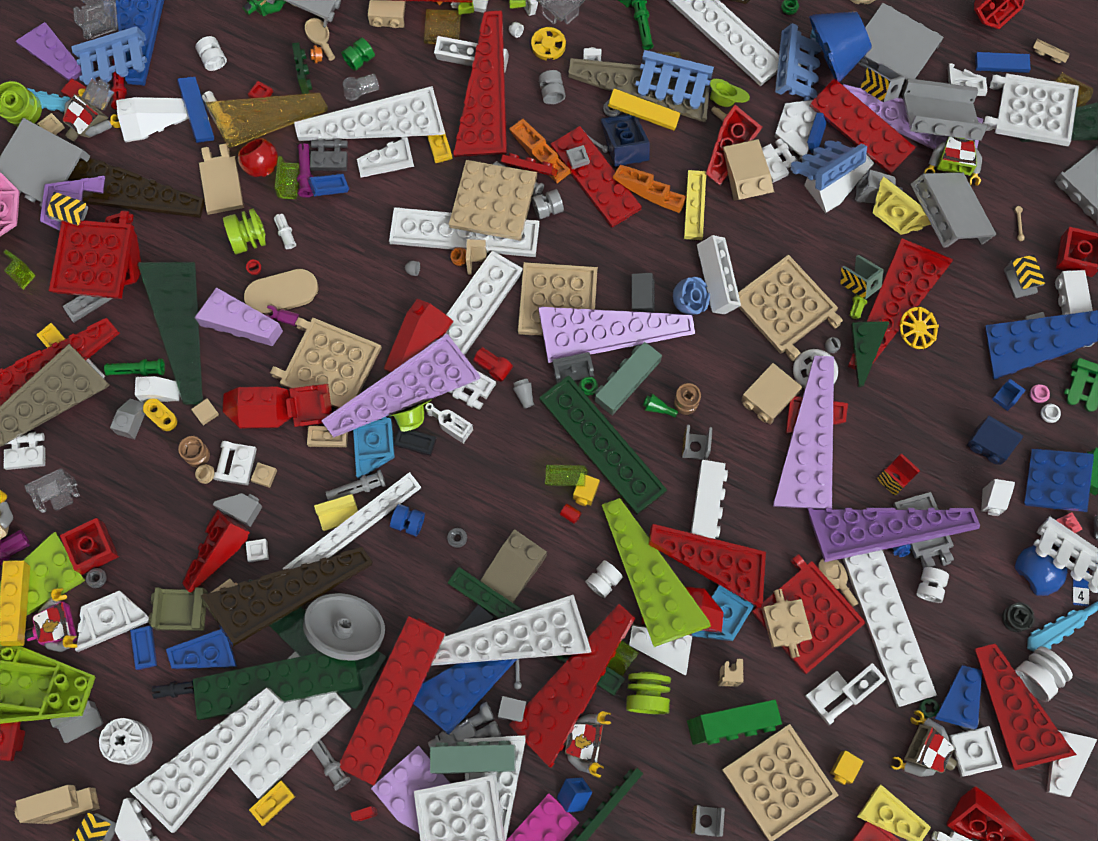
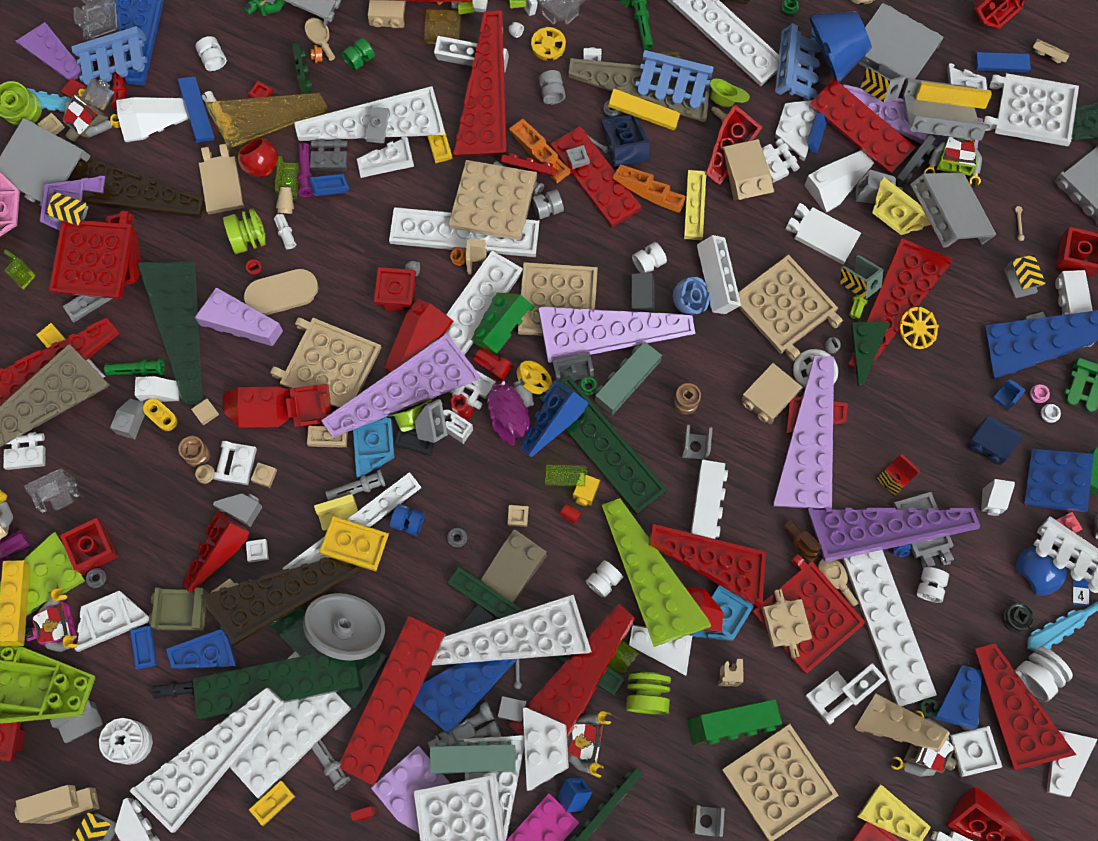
magenta bar [266,305,299,326] -> none
clear piece [343,74,379,101] -> none
green cone [643,393,678,417] -> none
medium blue fence [791,141,867,191] -> none
yellow brick [830,750,864,785] -> none
clear yellow slope [1055,73,1093,108] -> none
none -> tan cone [276,187,294,214]
none -> yellow tile [319,515,389,572]
none -> light grey plate [365,107,390,143]
none -> red panel [374,267,416,312]
none -> light grey slope [415,399,448,443]
none -> red piece [449,394,474,421]
none -> green wedge [471,292,535,353]
none -> magenta head [487,380,530,446]
none -> tan plate [508,505,529,527]
none -> yellow piece [516,361,552,395]
none -> blue wedge [520,380,589,457]
none -> white wing [523,708,569,791]
none -> white wheel [632,242,667,273]
none -> reddish brown arm [783,521,822,561]
none -> white tile [786,203,861,264]
none -> tan wing [855,694,950,752]
none -> dark grey plate [895,135,936,187]
none -> yellow tile [915,81,992,109]

